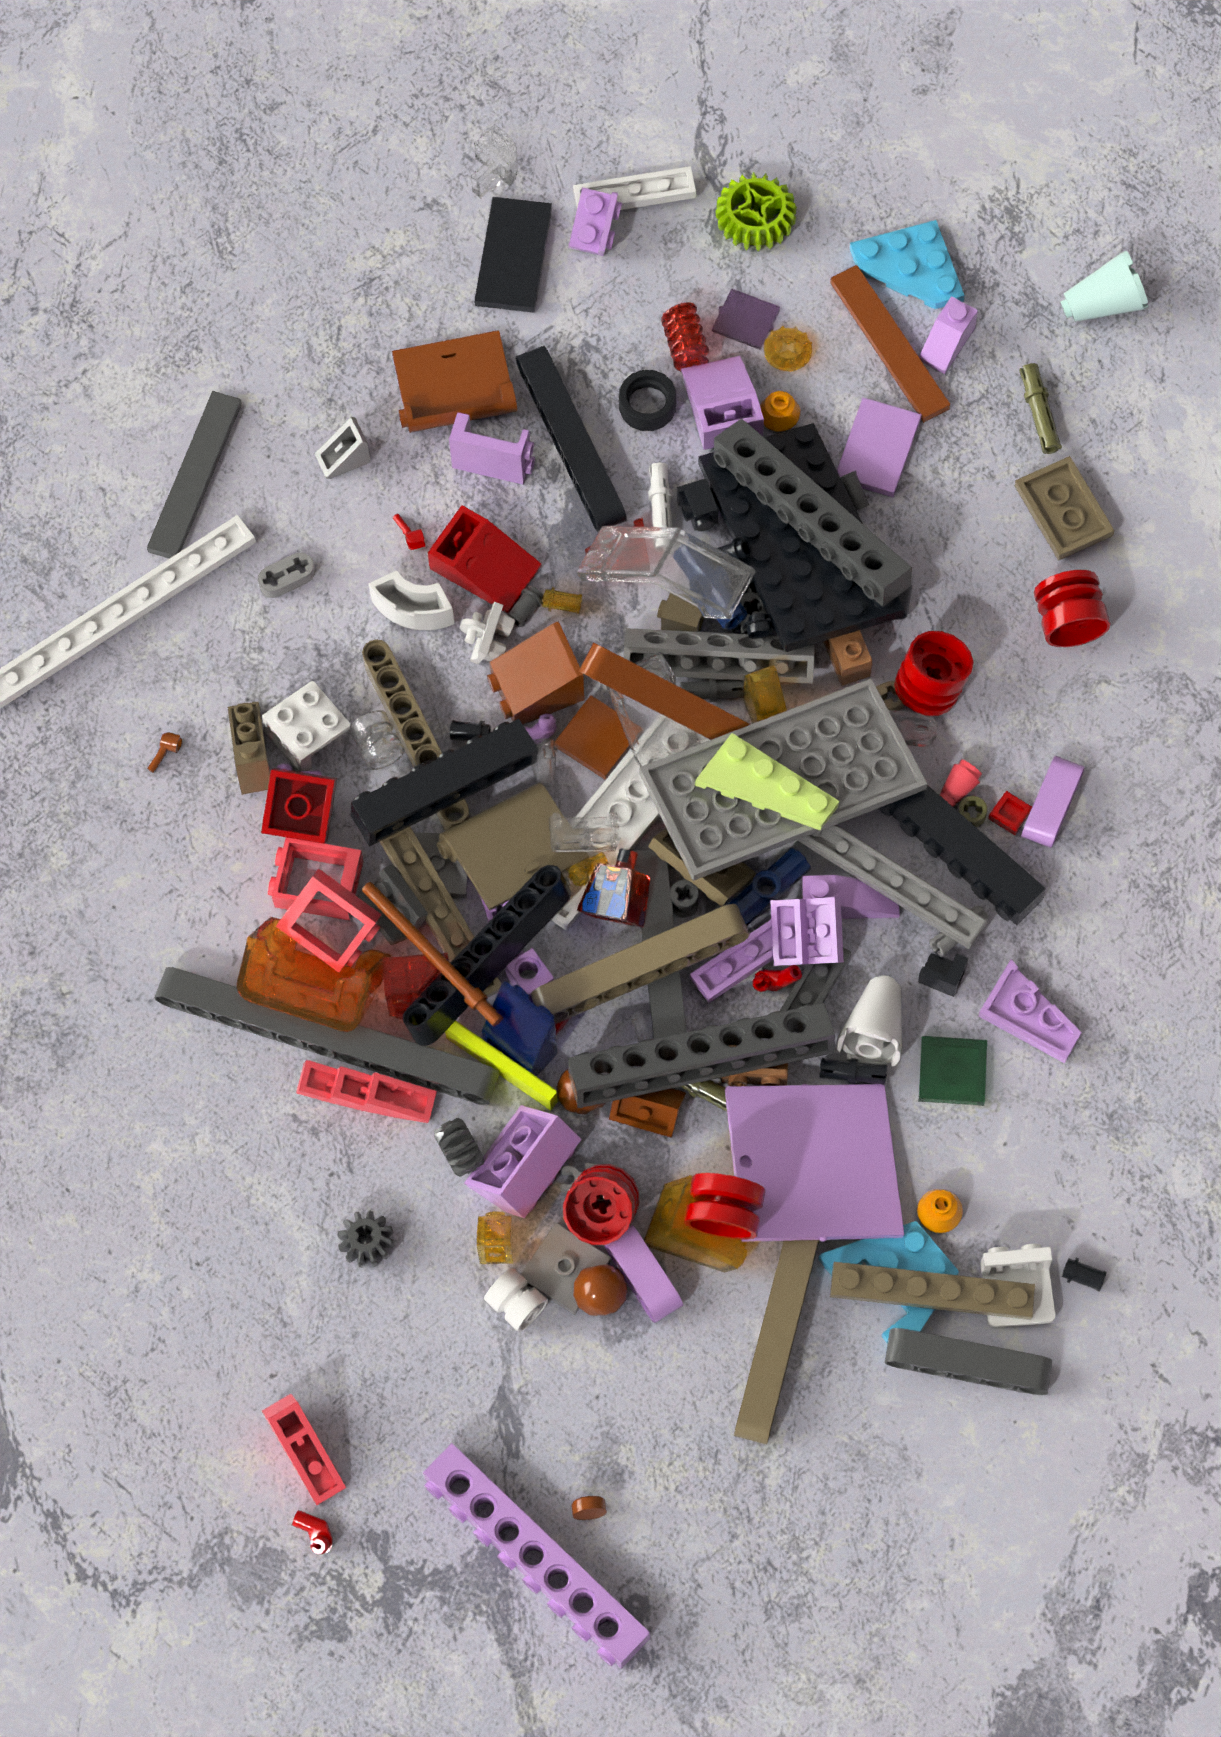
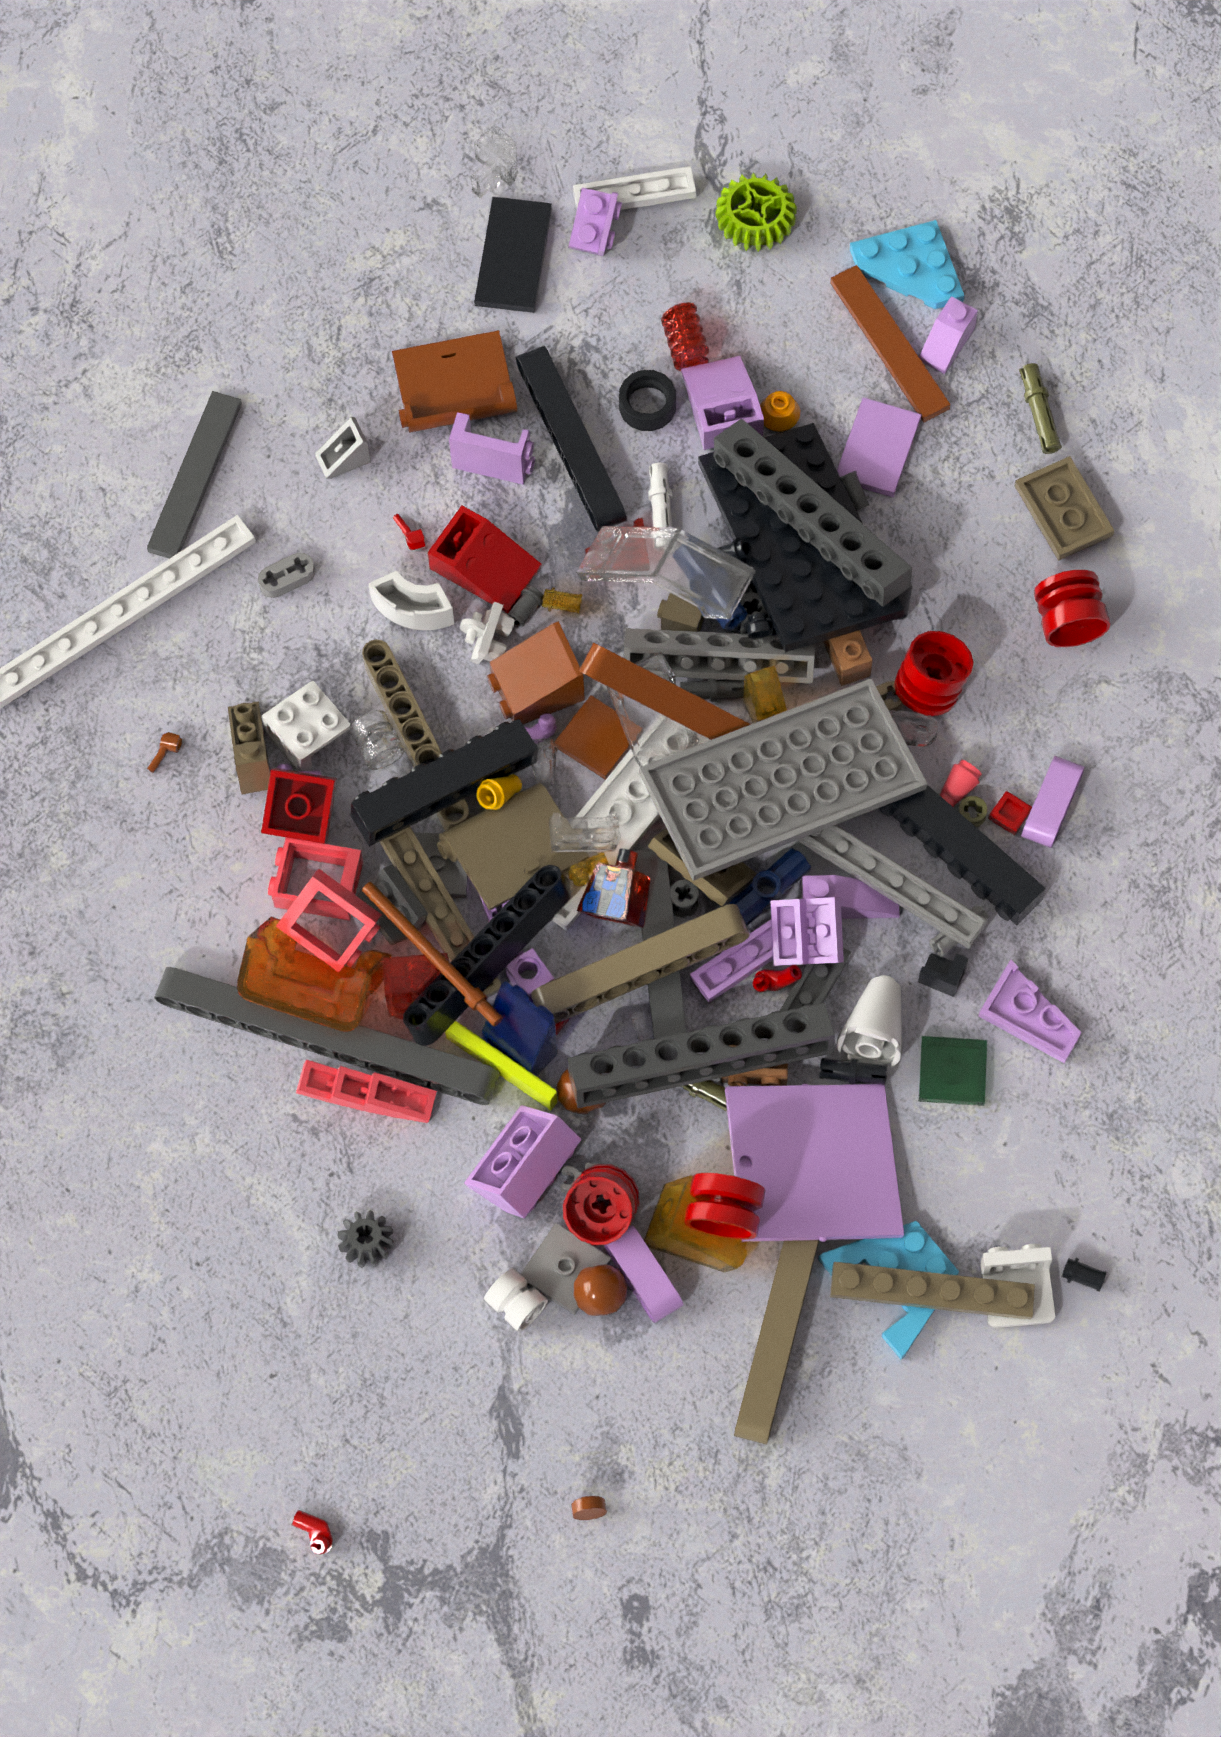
coral slope [262,1394,346,1505] -> none
lavender brick [423,1443,650,1669] -> none
dark grey gear [434,1118,484,1177] -> none
black pin [450,720,491,741] -> none
clear yellow slope [477,1211,513,1264] -> none
dark orange panel [609,1088,686,1138] -> none
black brick [677,478,718,531] -> none
yellowish green wing [695,733,839,830] -> none
clear purple piece [712,288,780,350] -> none
clear yellow gear [763,325,812,371] -> none
dark grey beam [885,1328,1052,1395] -> none
light orange cone [917,1189,963,1233] -> none
light aqua cone [1060,251,1149,322] -> none
none -> yellow cone [476,774,522,810]

